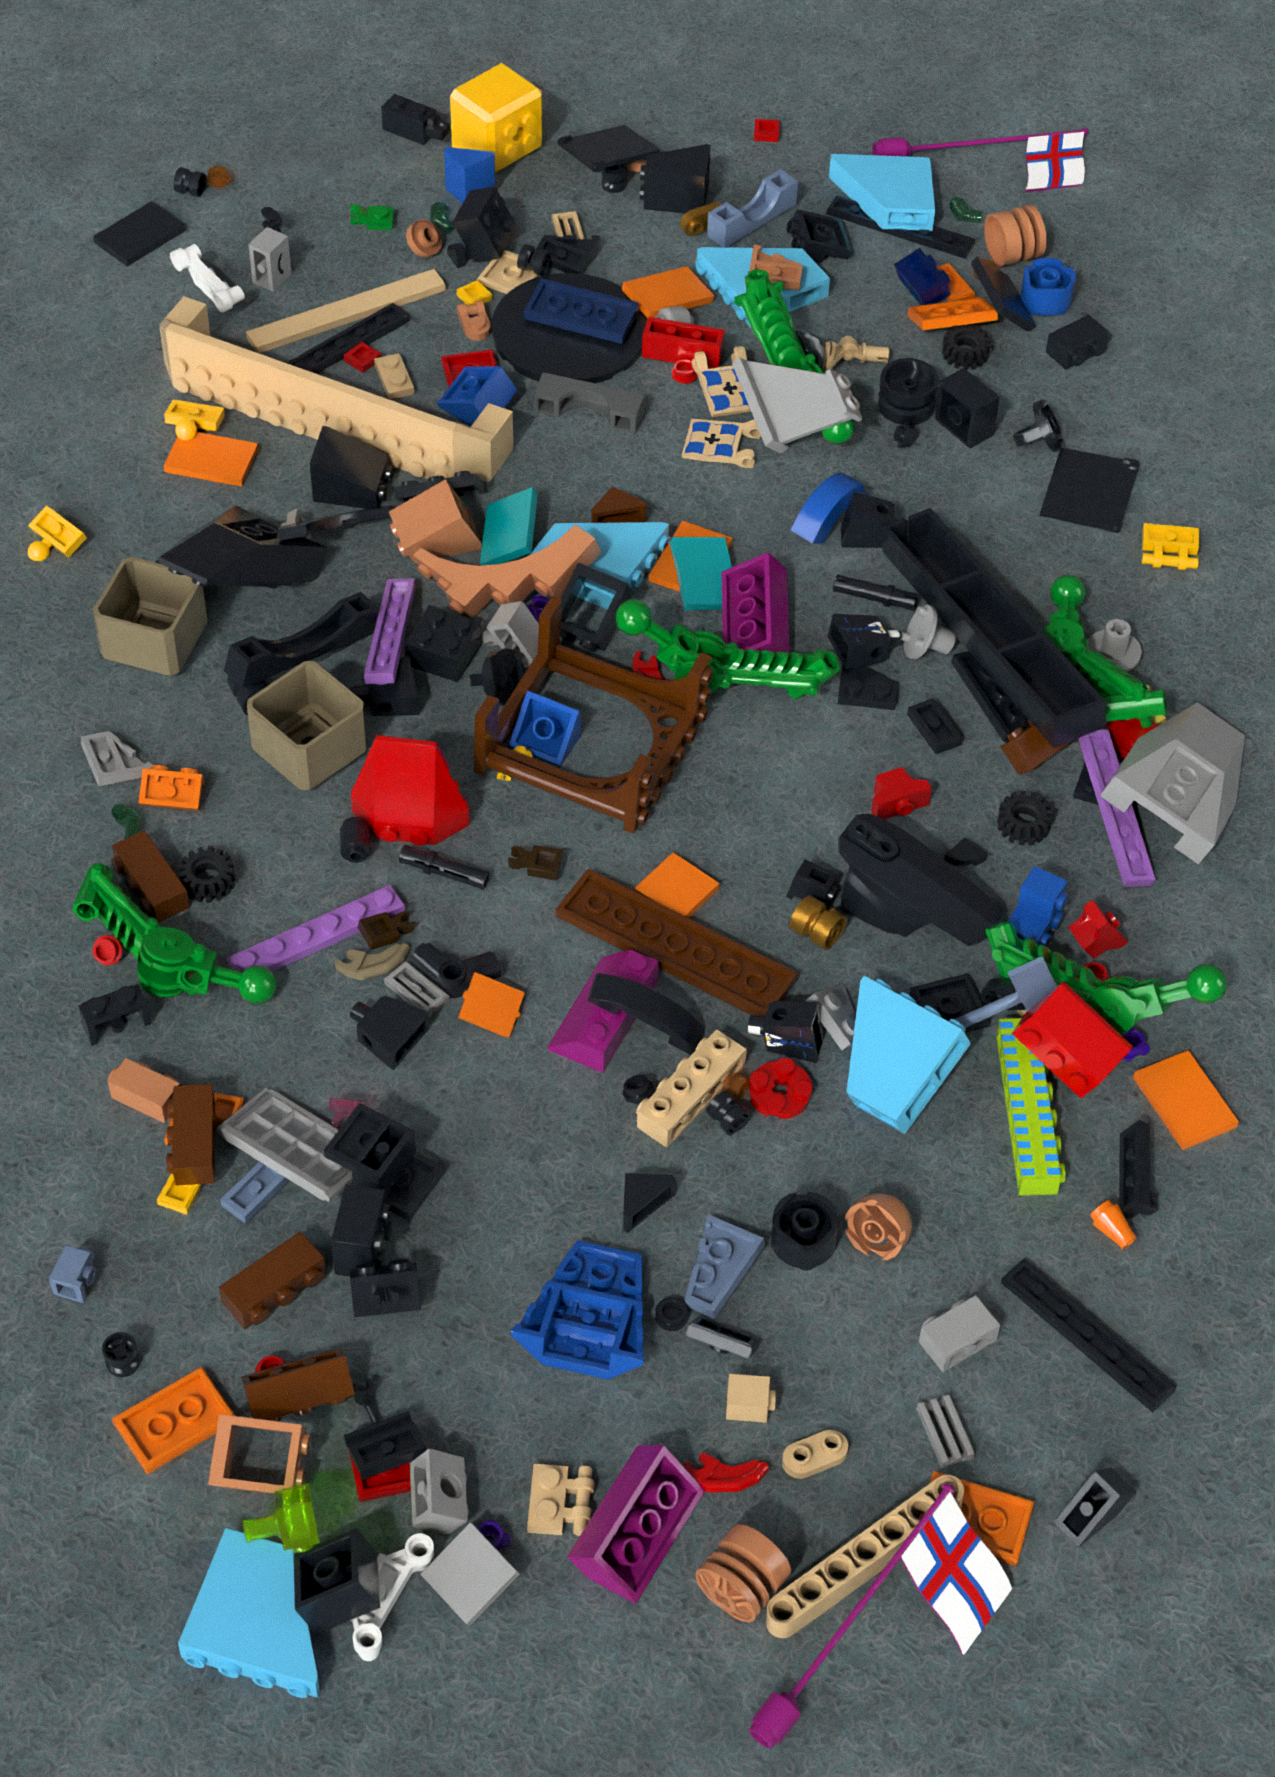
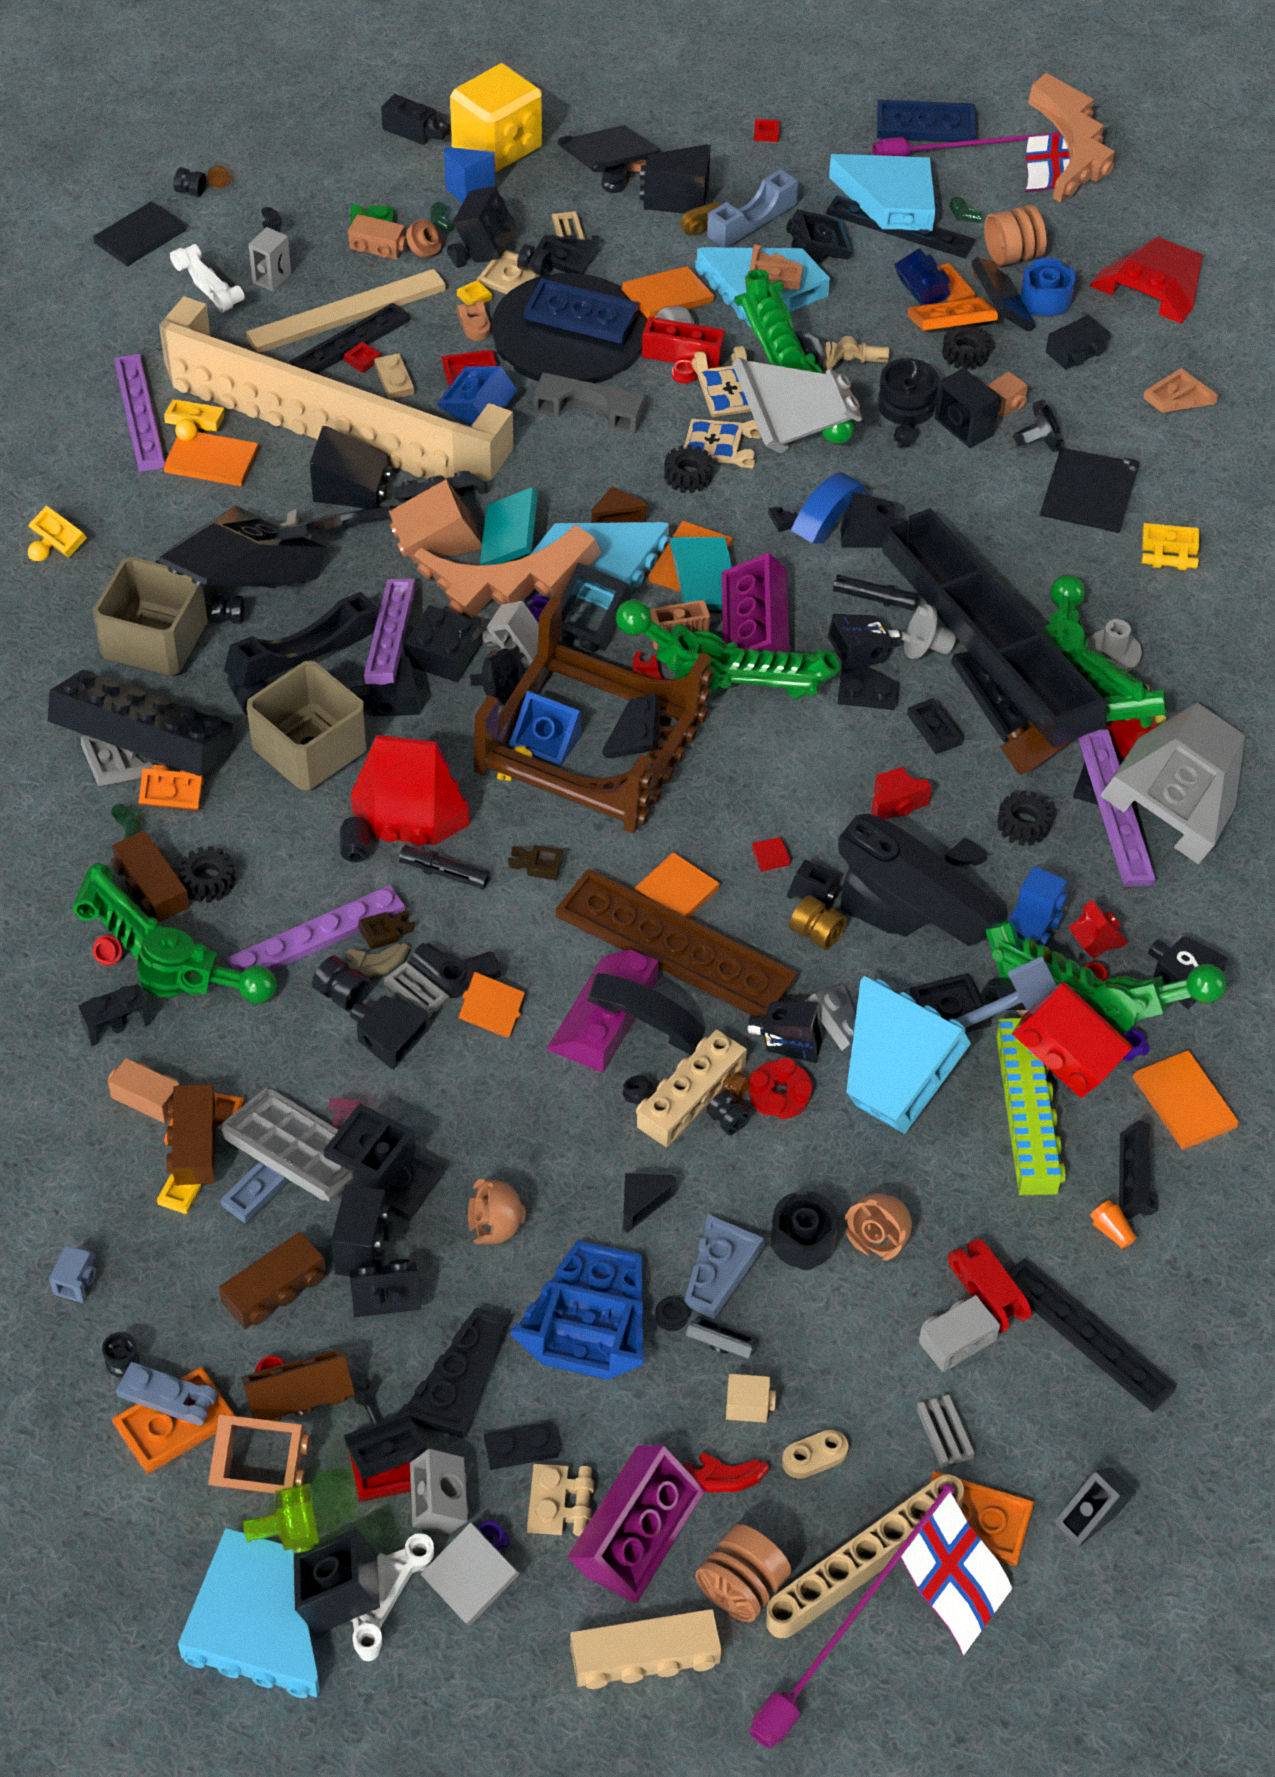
none -> black brick [47,670,233,776]
none -> medium lavender tile [114,354,165,472]
none -> sand blue plate [116,1362,219,1426]
none -> black wheel [212,595,244,624]
none -> black wheel [312,955,372,1012]
none -> nougat brick [348,214,408,260]
none -> black wing [398,1308,508,1439]
none -> nougat cylinder [468,1179,526,1245]
none -> black plate [484,1422,558,1470]
none -> tan brick [570,1609,721,1689]
none -> black wing [602,694,661,758]
none -> nougat brick [650,600,710,650]
none -> black tyre [664,445,713,493]
none -> red tile [752,837,790,872]
none -> black tile [768,507,799,532]
none -> dark blue plate [877,99,976,142]
none -> red piece [948,1238,1031,1333]
none -> nougat brick [987,371,1028,418]
none -> nougat arch [1028,73,1115,203]
none -> red wedge [1090,237,1203,324]
none -> nougat wing [1143,368,1218,413]
none -> black torso [1148,937,1228,1010]

